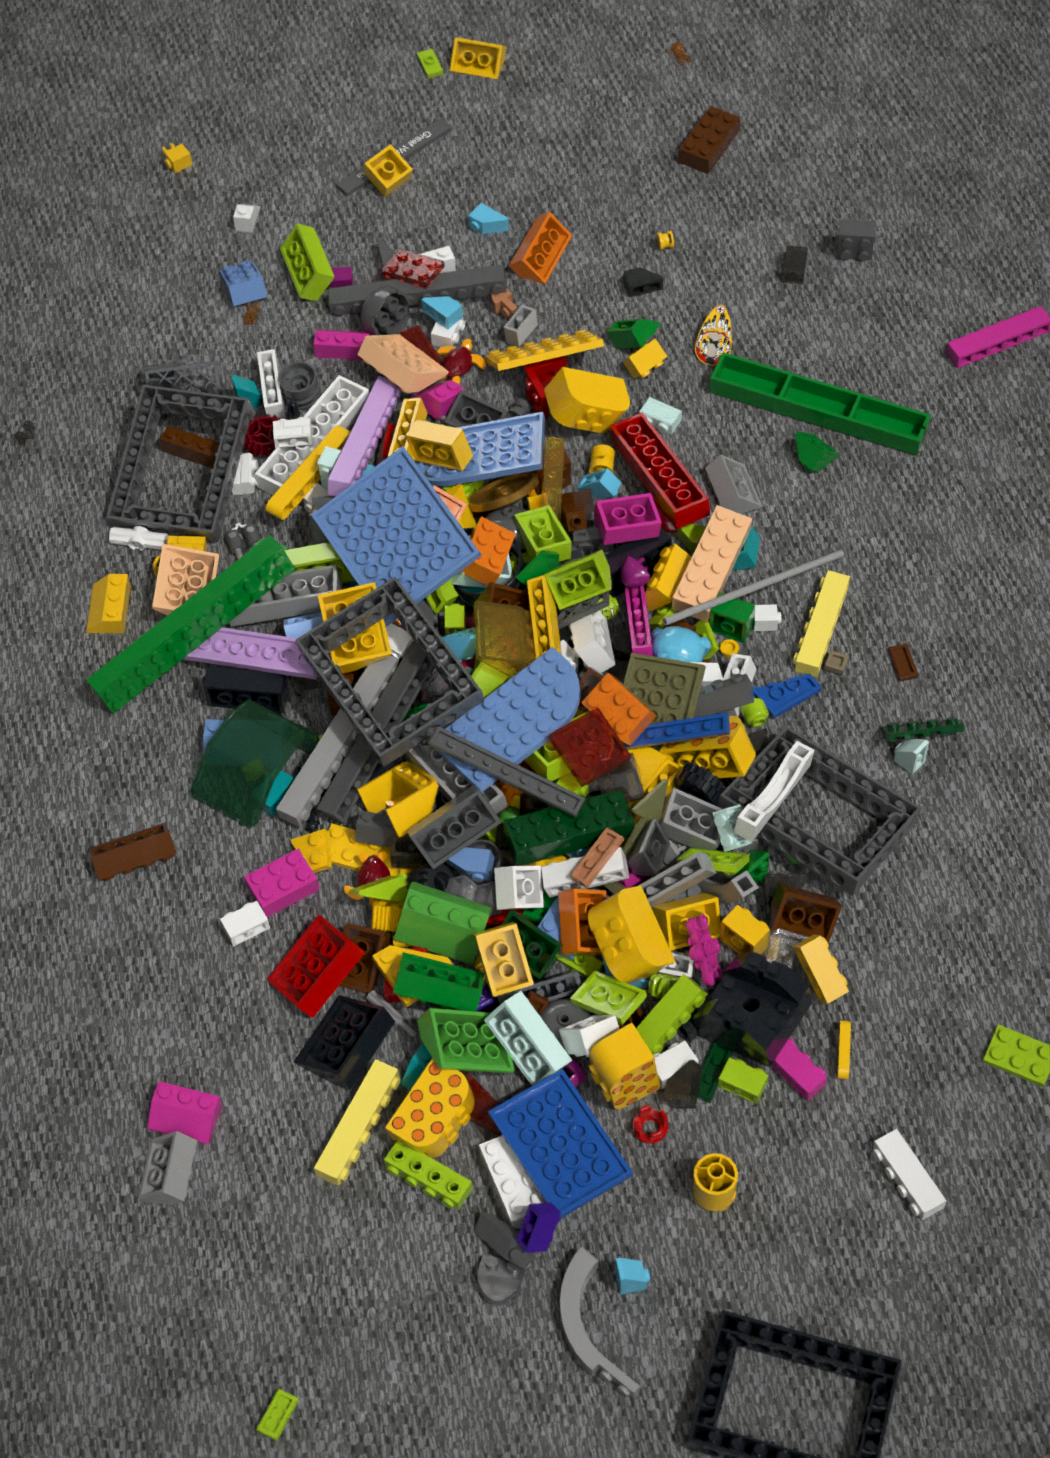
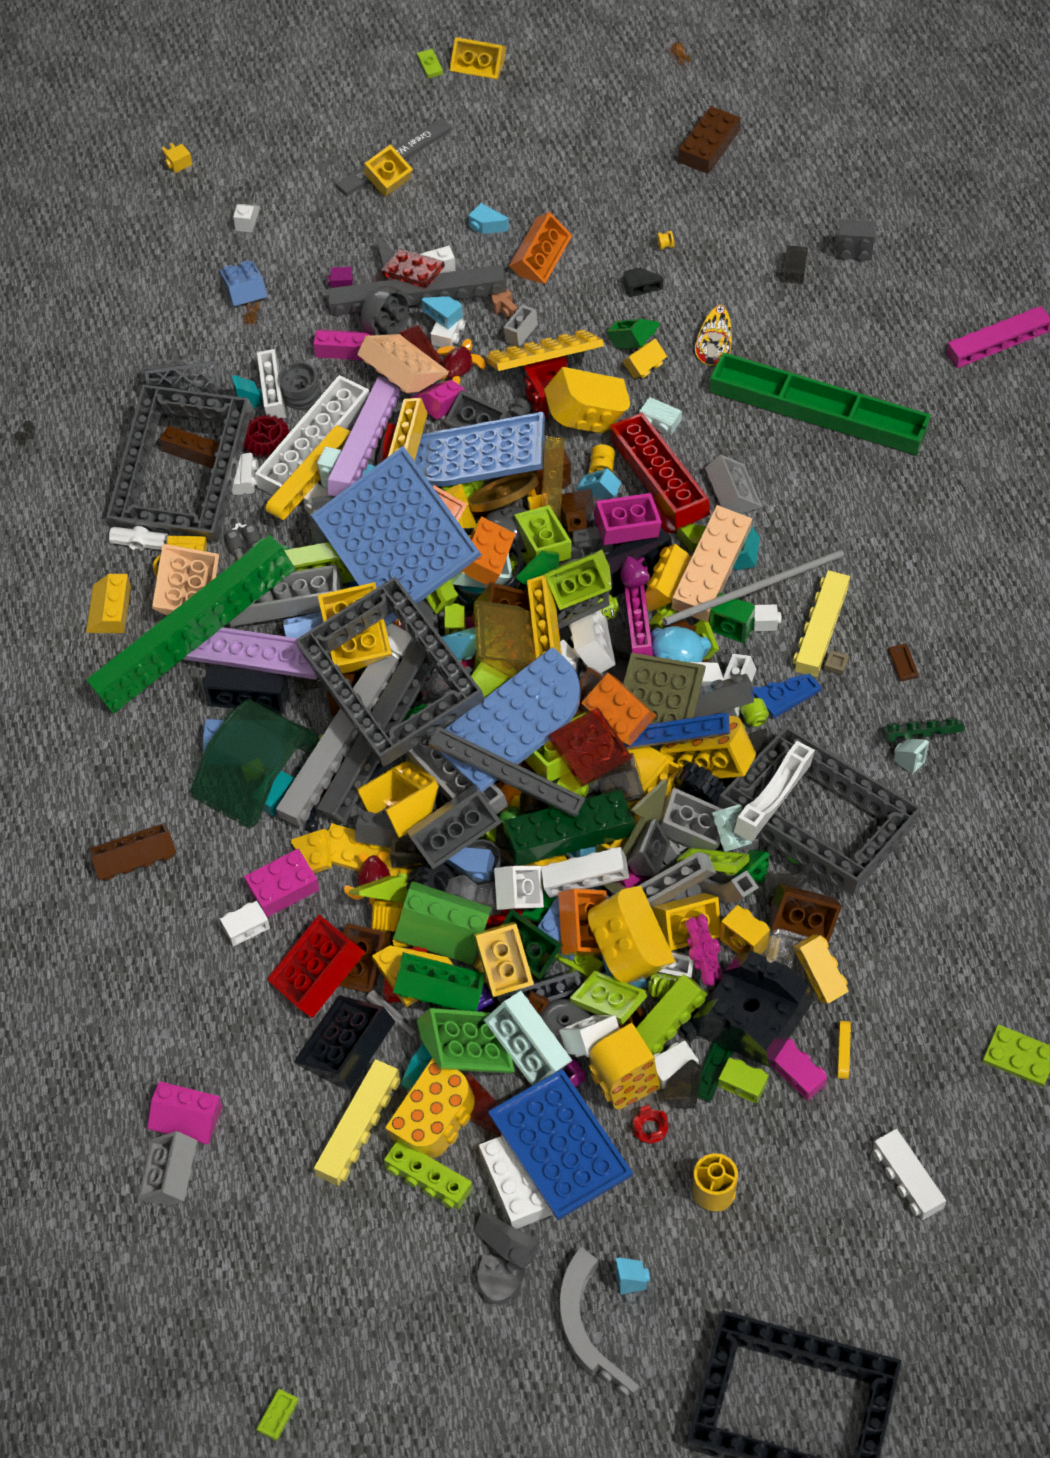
white brick [273,417,313,448] -> none
lime brick [280,223,335,301] -> none
black axle [286,399,300,420] -> none
yellow brick [406,420,473,471] -> none
dark purple brick [516,1202,561,1253] -> none
nougat tile [570,827,624,888] -> none
yellow tile [720,639,739,658] -> none
green slope [795,432,840,472] -> none

